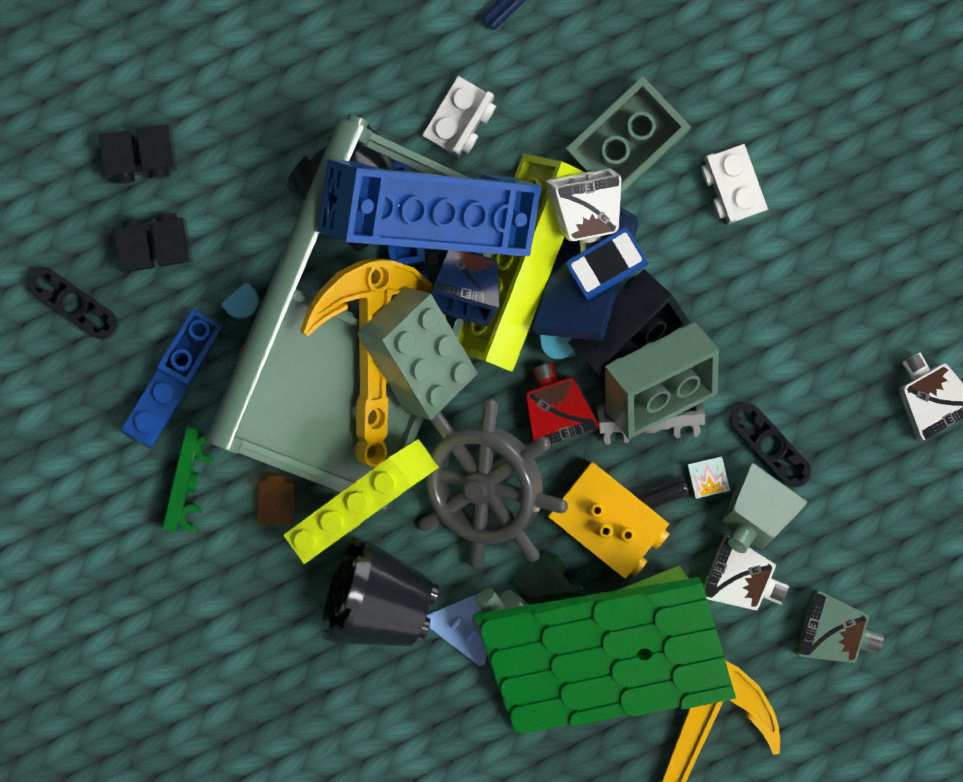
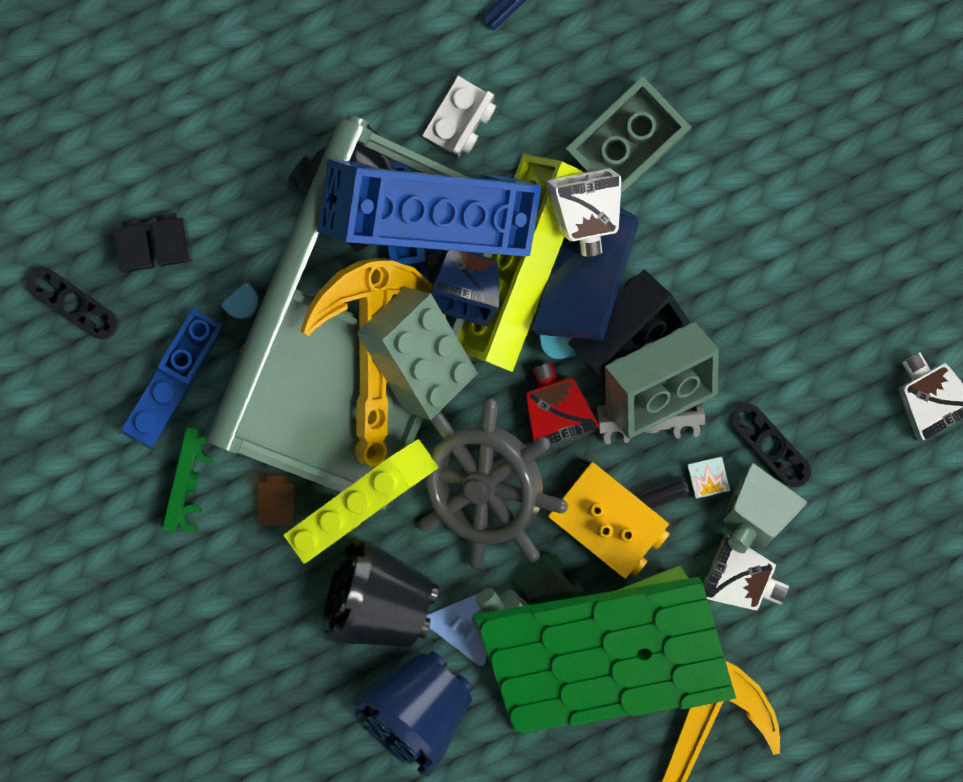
black piece [98,125,178,184] -> none
slope [566,228,649,300] -> none
white bracket [701,144,768,225] -> none
torso [795,590,884,663] -> none
none -> dark blue cone [349,651,474,777]

